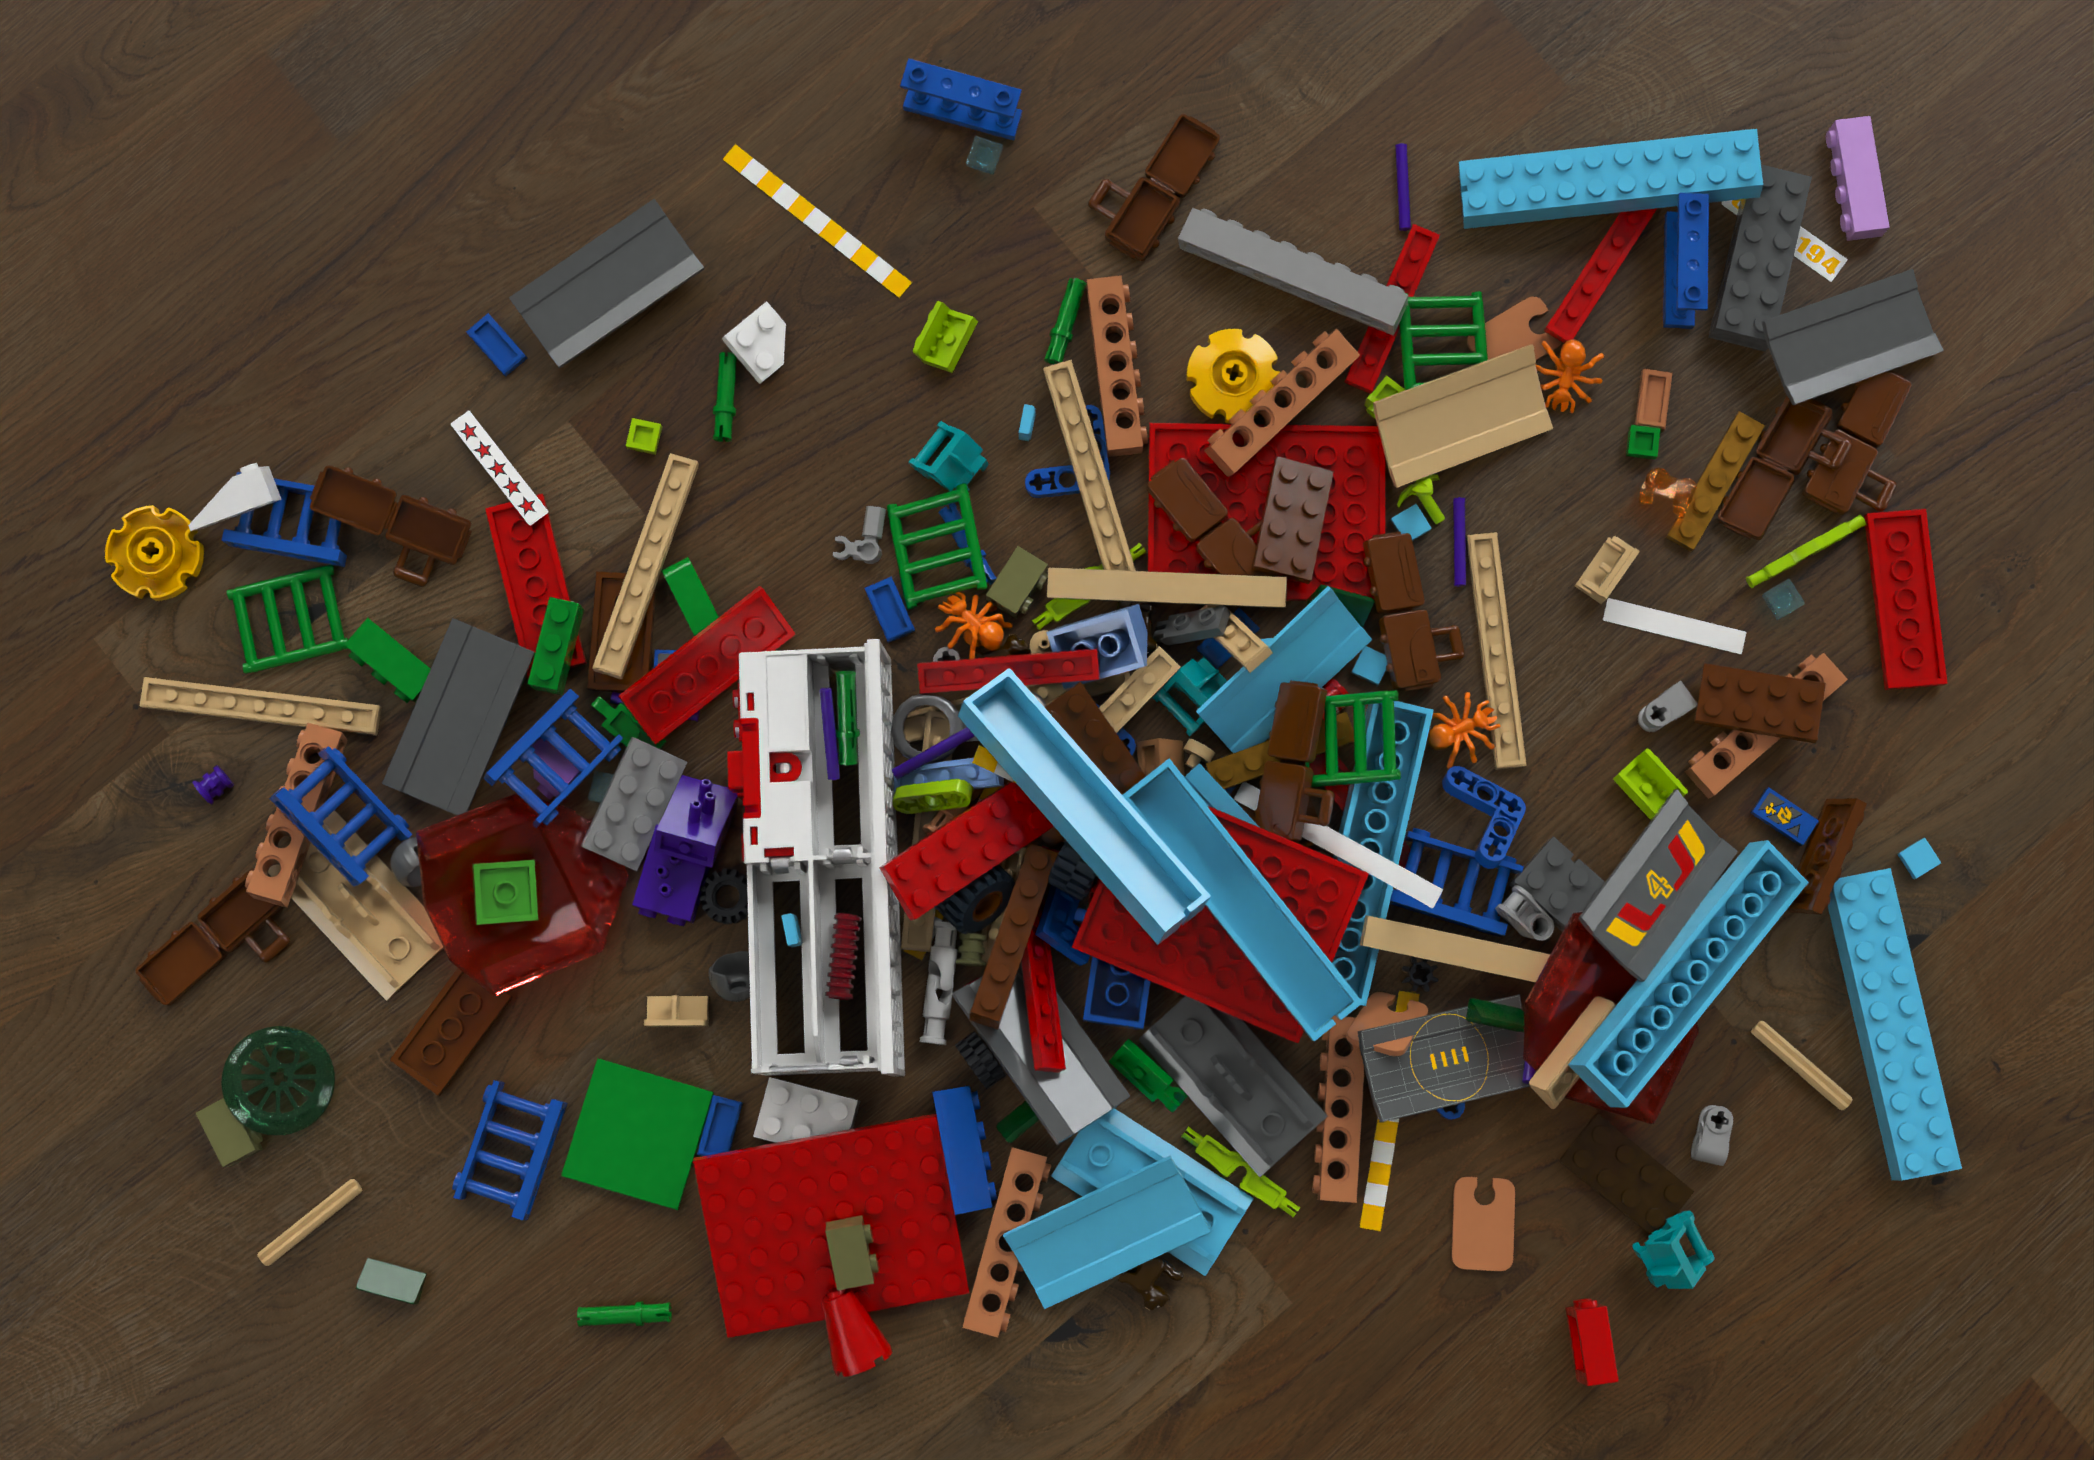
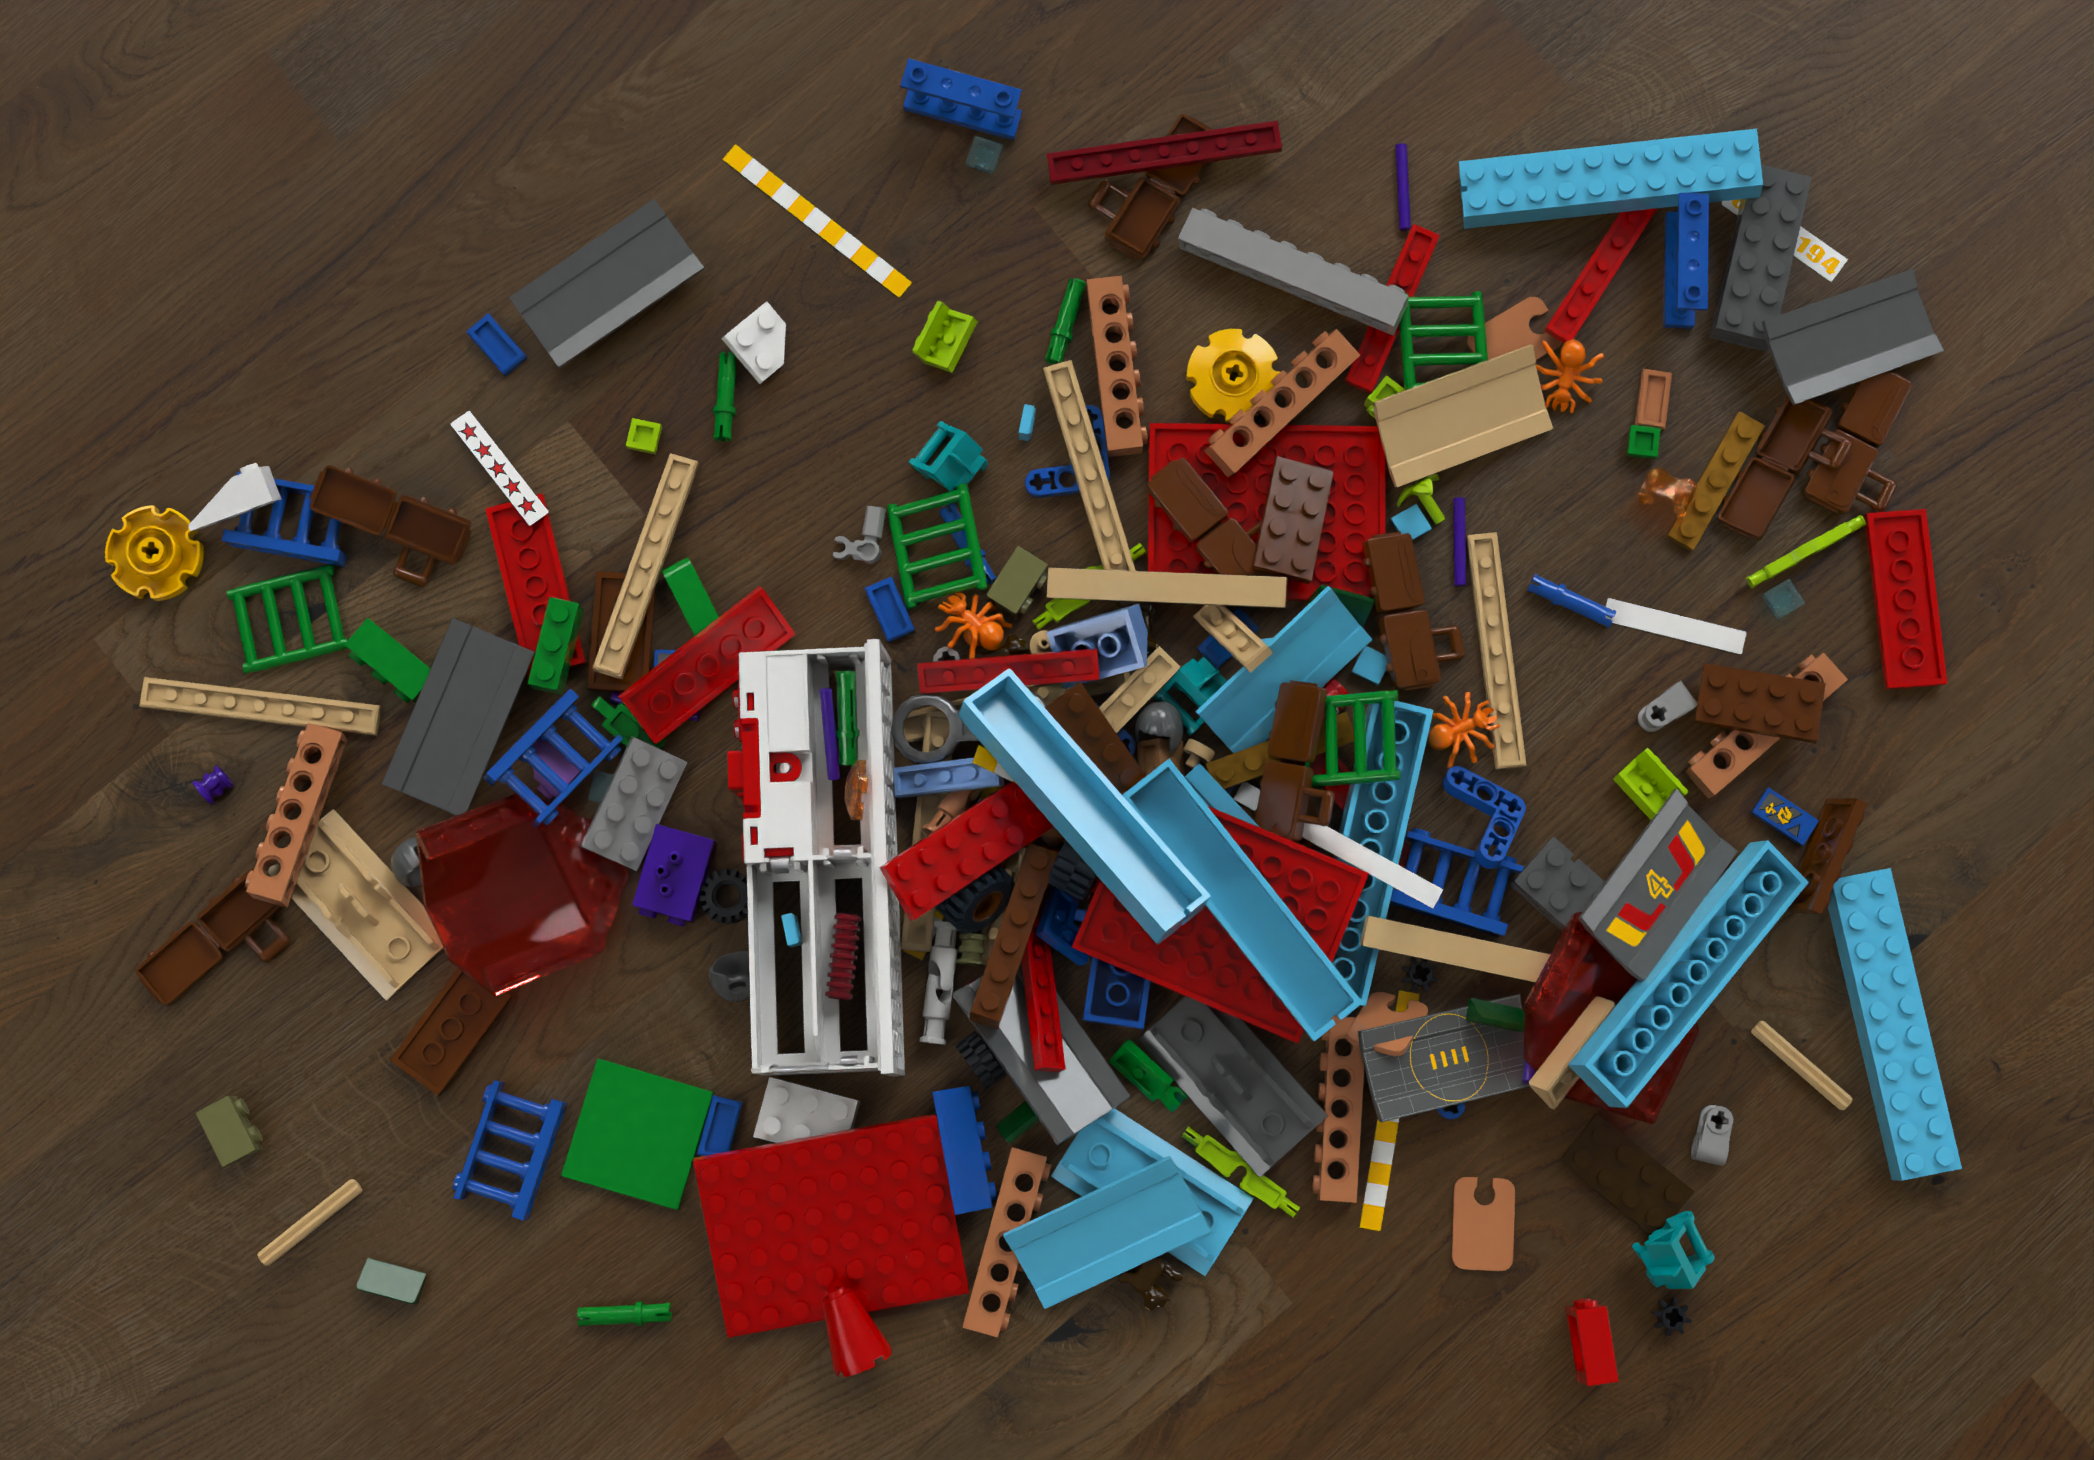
clear green piece [221,1026,335,1136] -> none
blue fence [269,746,413,887] -> none
bright green plate [472,860,538,925] -> none
tan panel [644,995,709,1027] -> none
dark purple piece [654,775,738,867] -> none
olive brick [825,1215,879,1290] -> none
dark purple bar [892,727,975,780] -> none
lime beam [892,779,974,814] -> none
dark grey hinge [1153,605,1230,645] -> none
light grey piece [1495,885,1554,940] -> none
tan hinge [1575,536,1640,604] -> none
lavender brick [1826,116,1890,241] -> none
medium azure tile [1897,838,1941,879] -> none
none -> clear orange dish [844,759,868,820]
none -> dark red plate [1047,120,1282,185]
none -> dark grey hair [1135,702,1183,752]
none -> blue pin [1527,574,1617,628]
none -> black gear [1651,1297,1692,1336]

